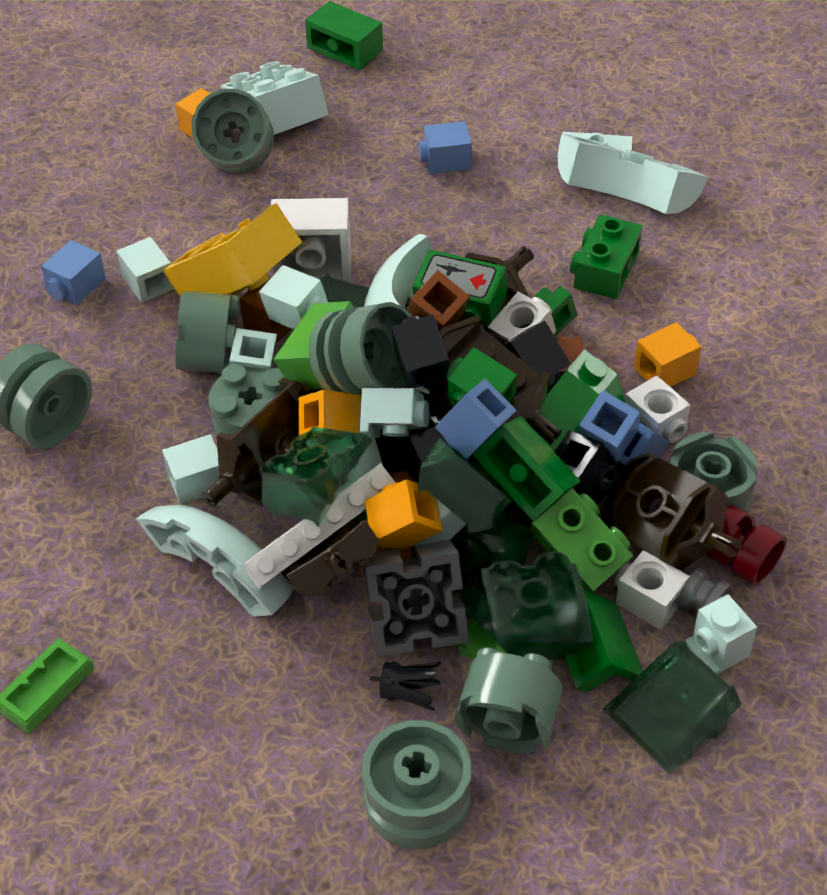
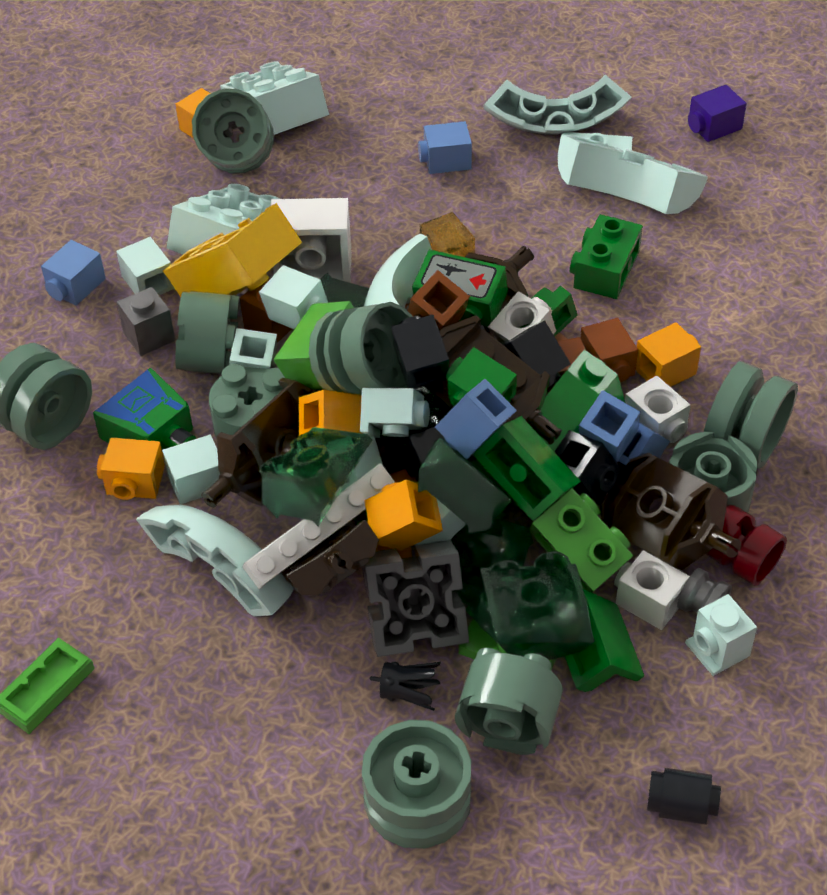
green brick [305,1,383,70] -> none
clear green slope [603,641,742,774] -> none
none -> torso [93,368,197,453]
none -> light orange brick [97,438,165,500]
none -> flat silver brick [117,287,175,356]
none -> light aqua slope [167,184,280,254]
none -> clear yellow brick [420,212,475,257]
none -> light aqua brick [483,75,632,135]
none -> dark orange brick [580,317,638,383]
none -> black brick [647,768,721,825]
none -> dark purple brick [688,85,747,142]
none -> sand green wheel [704,361,798,469]

